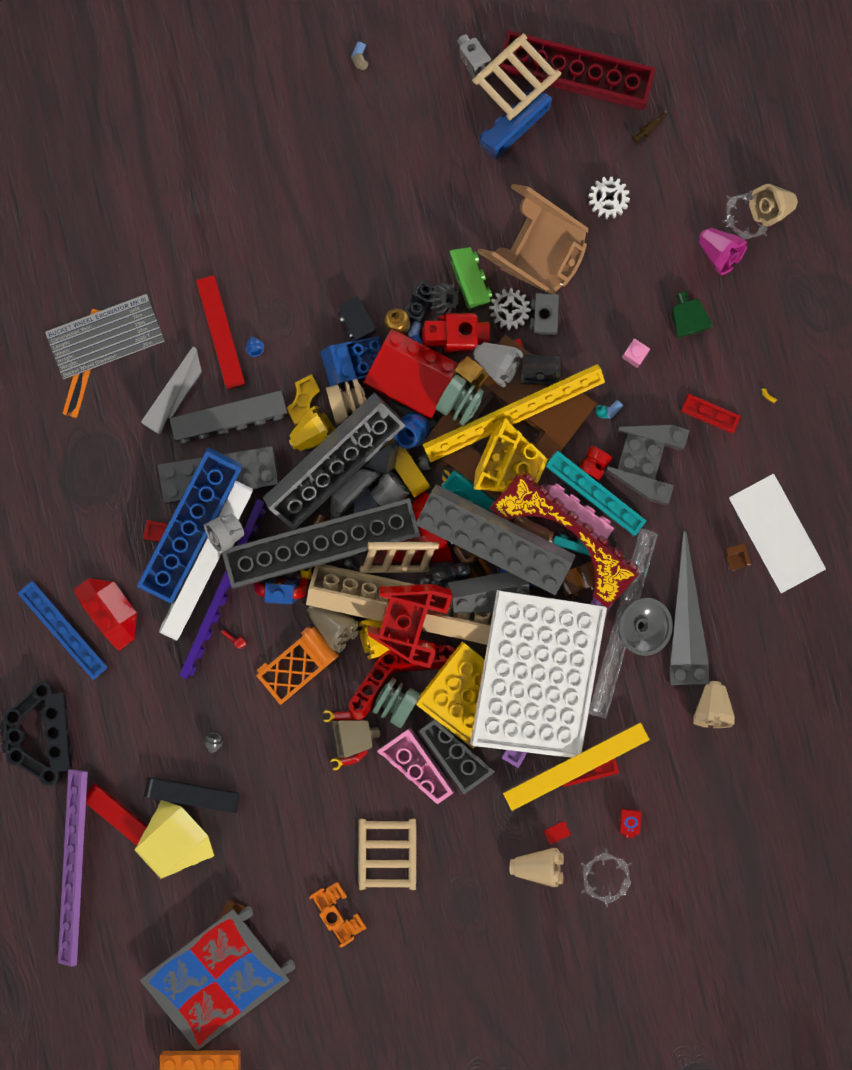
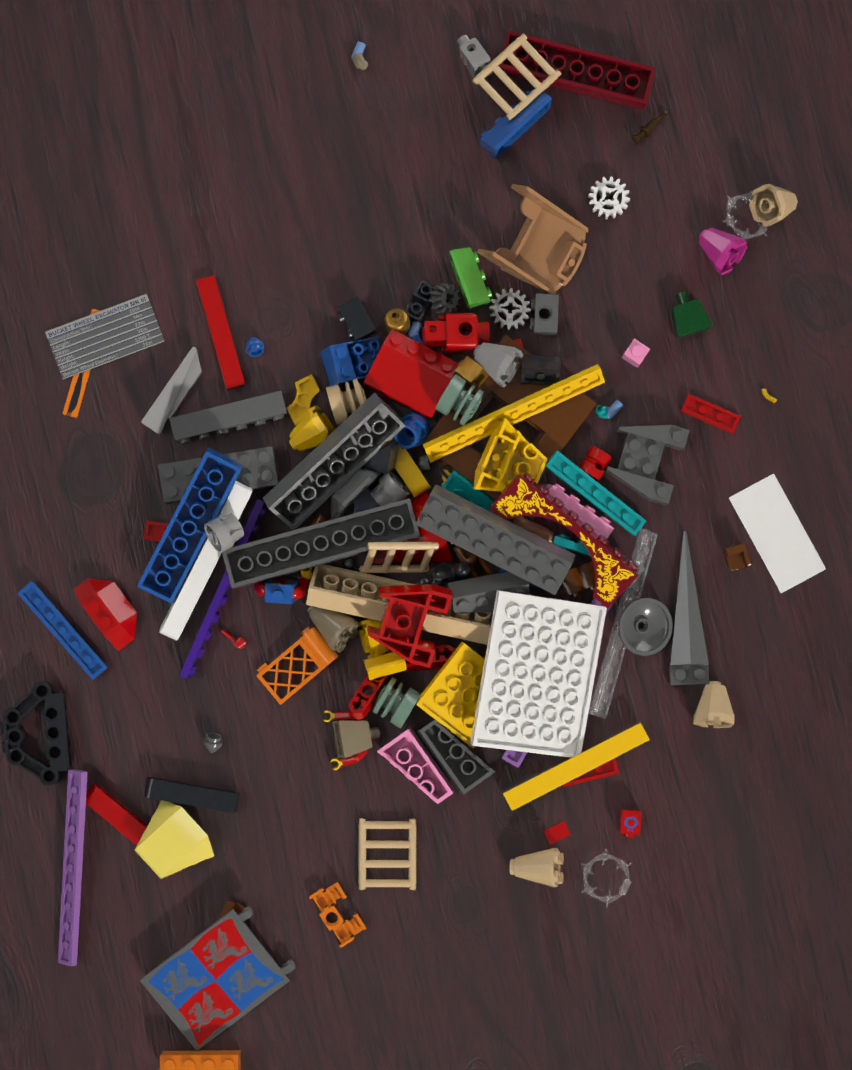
none -> yellow panel [364,652,407,680]

